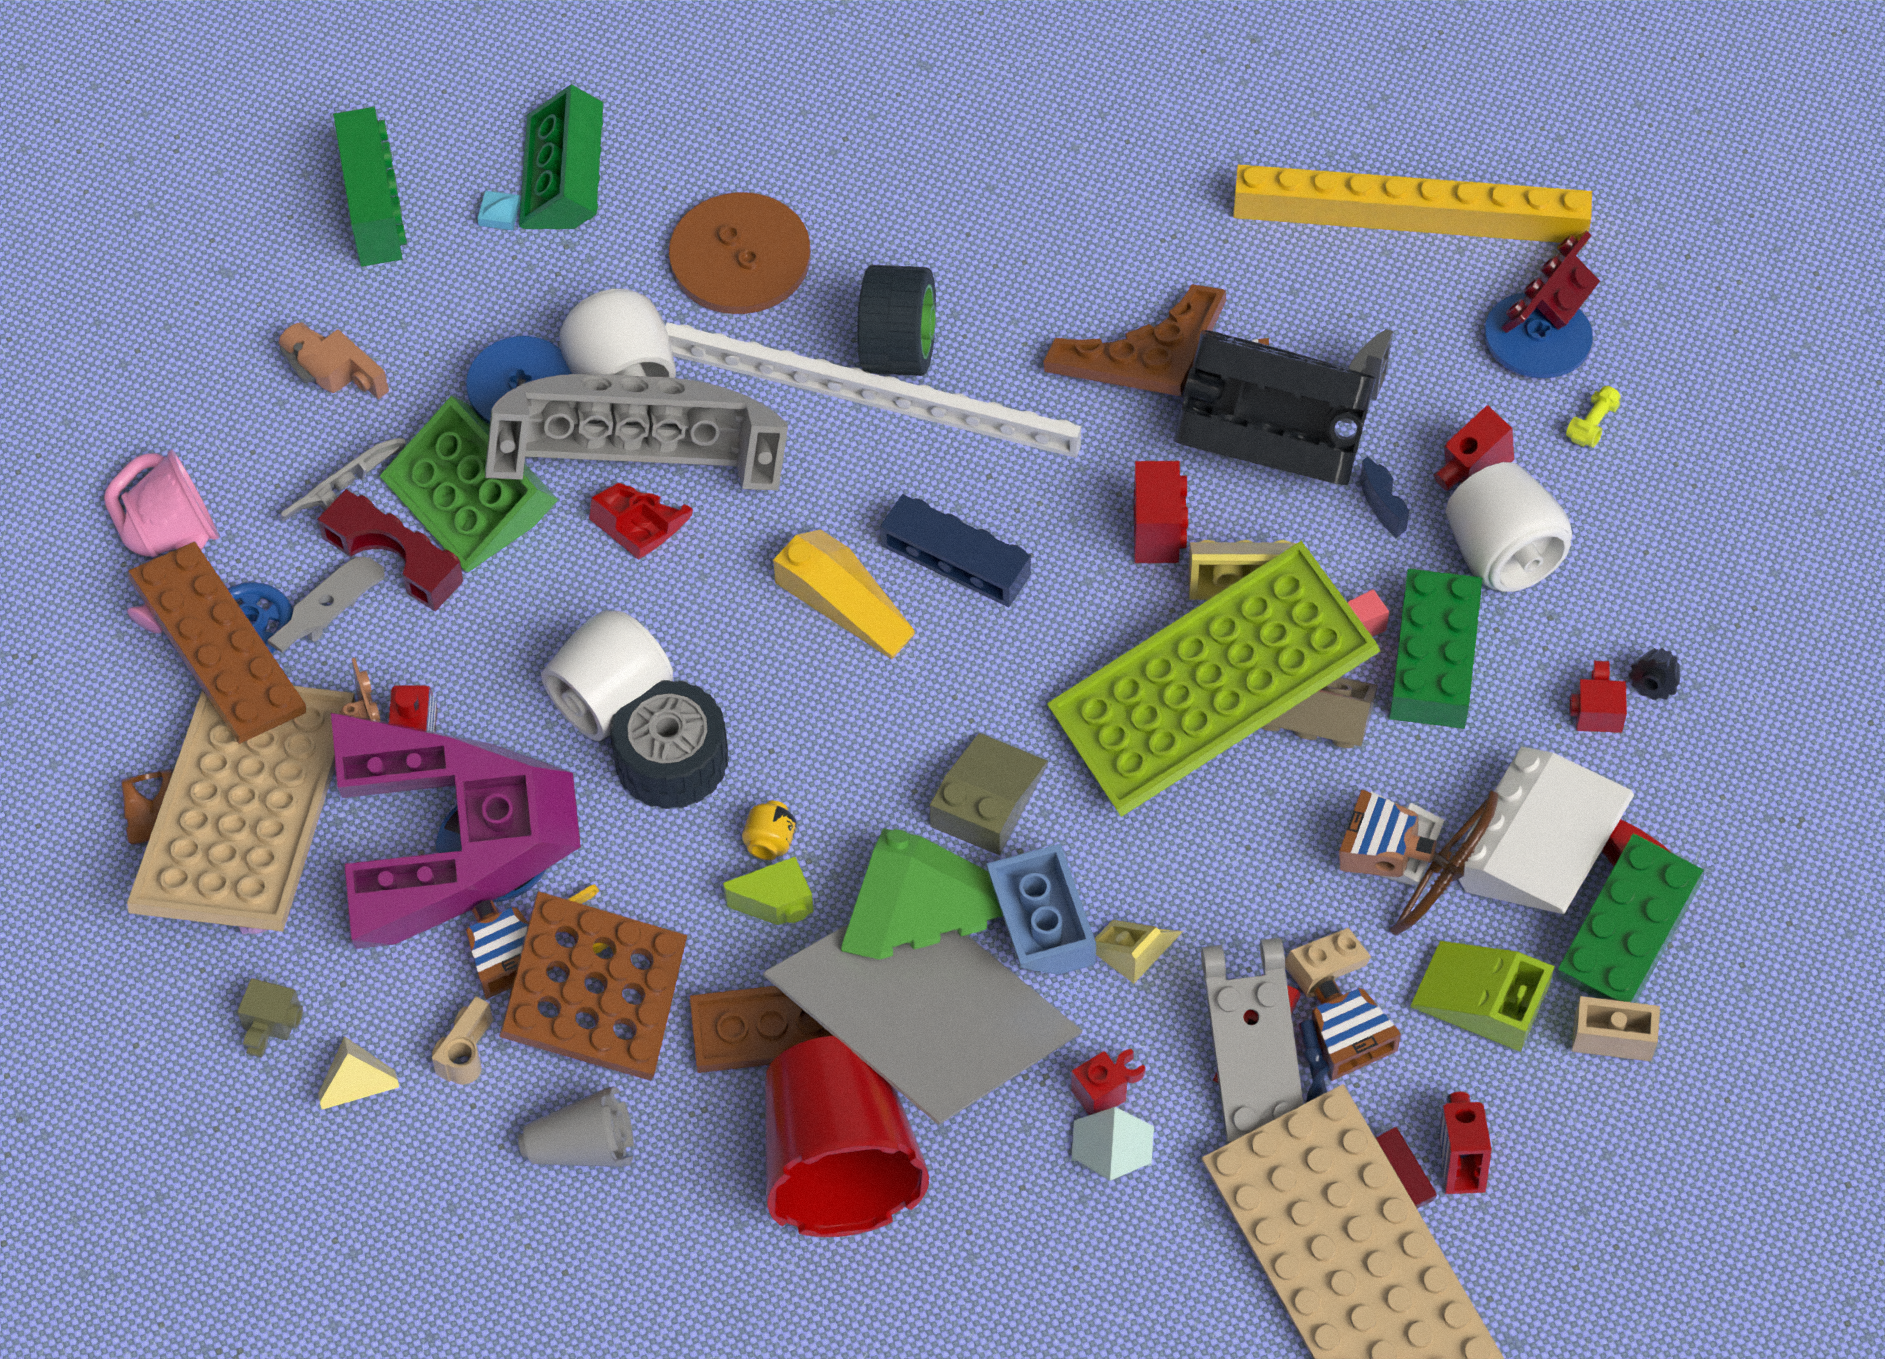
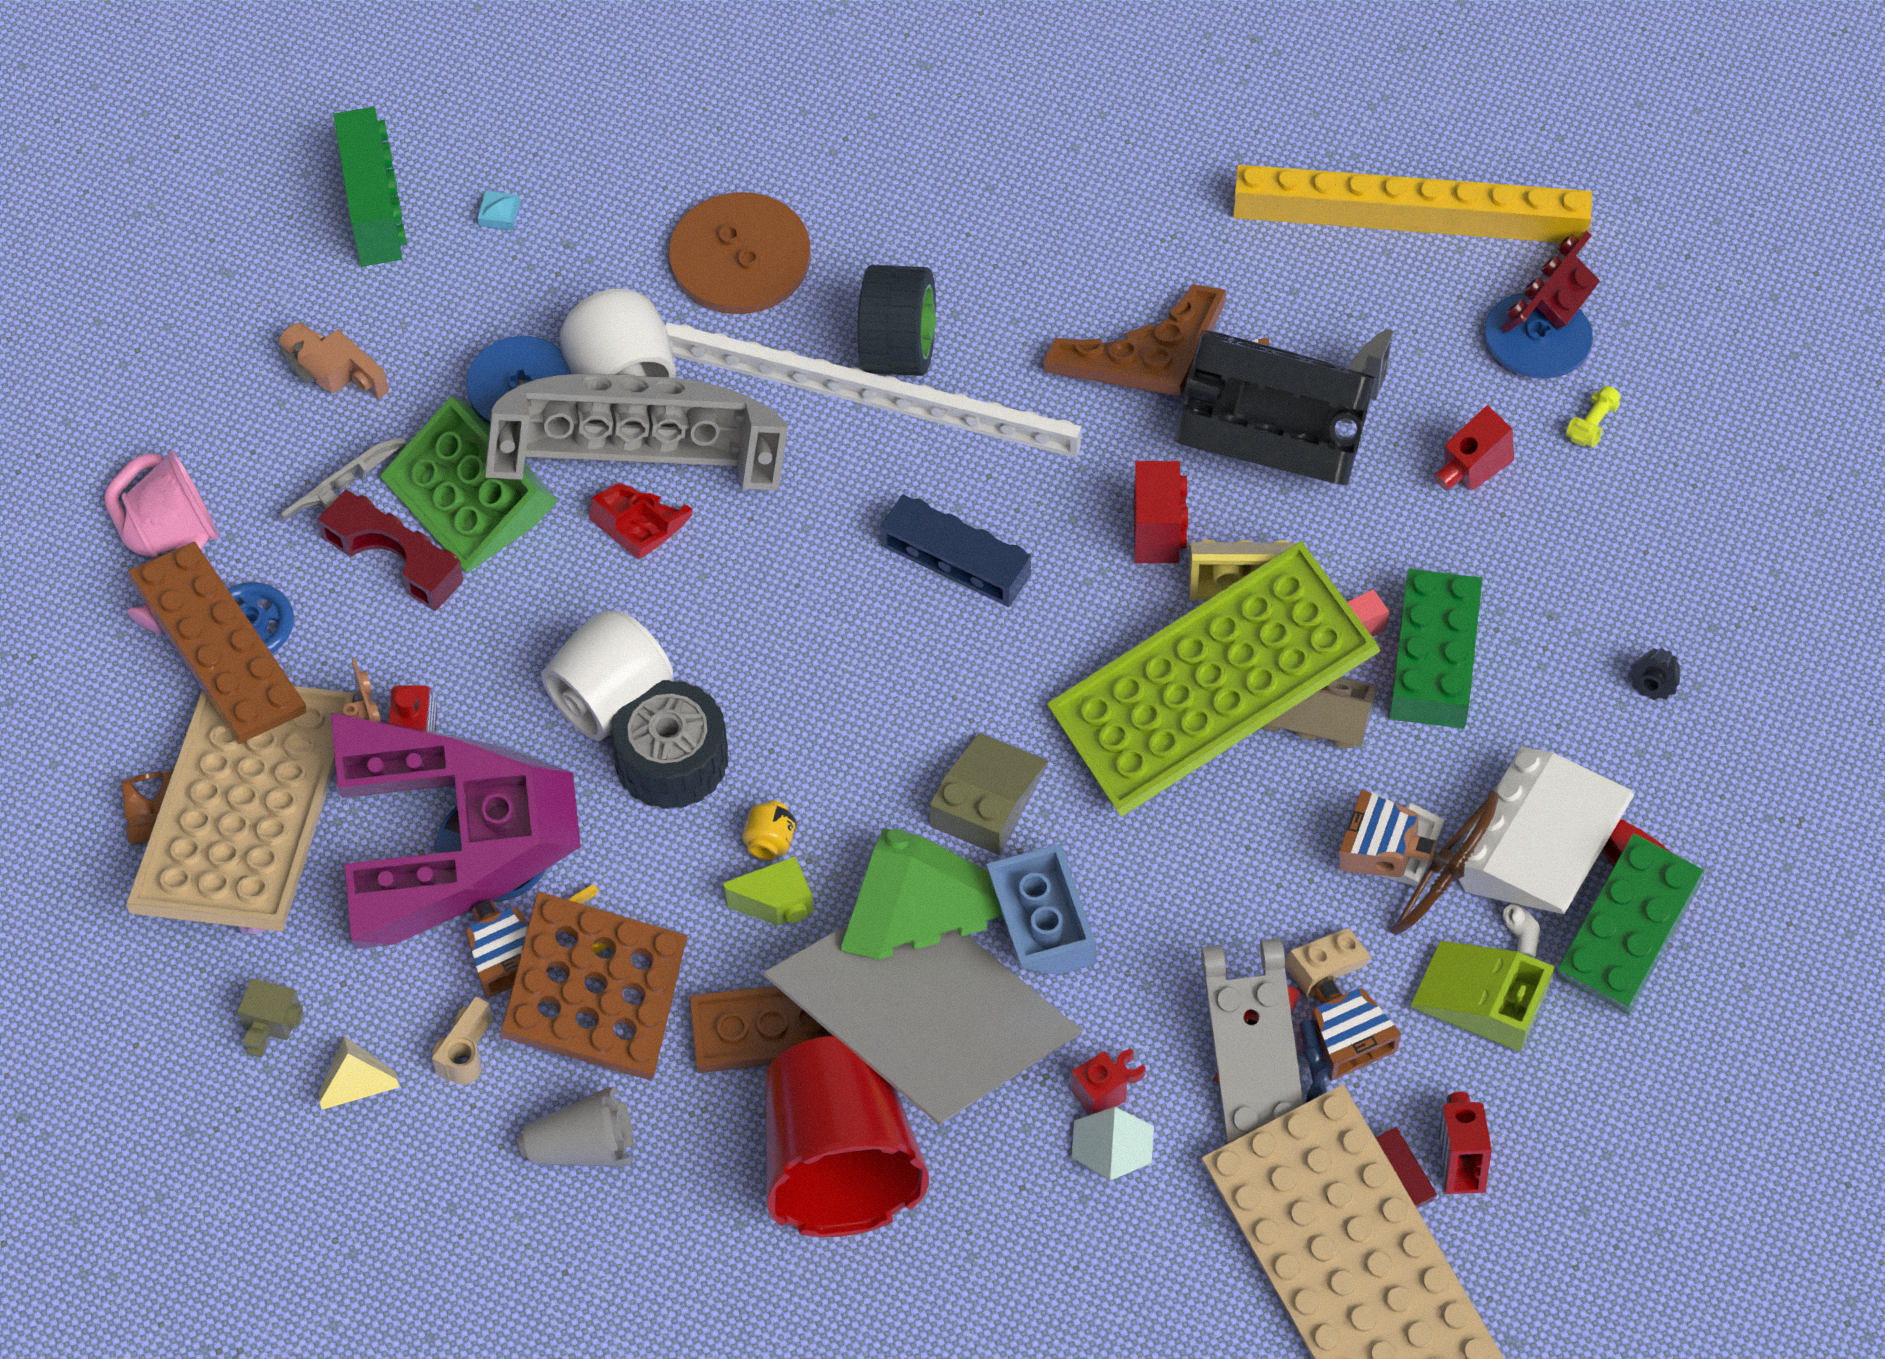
light grey piece [268,557,385,653] -> none
green slope [519,84,603,229] -> none
yellow wedge [773,529,915,660] -> none
light yellow slope [1095,920,1183,984] -> none
dark blue slope [1360,456,1410,538] -> none
white piece [1445,462,1573,592] -> none
red brick [1569,660,1627,733] -> none
tan brick [1572,996,1660,1061] -> none
none -> white arm [1503,904,1540,958]

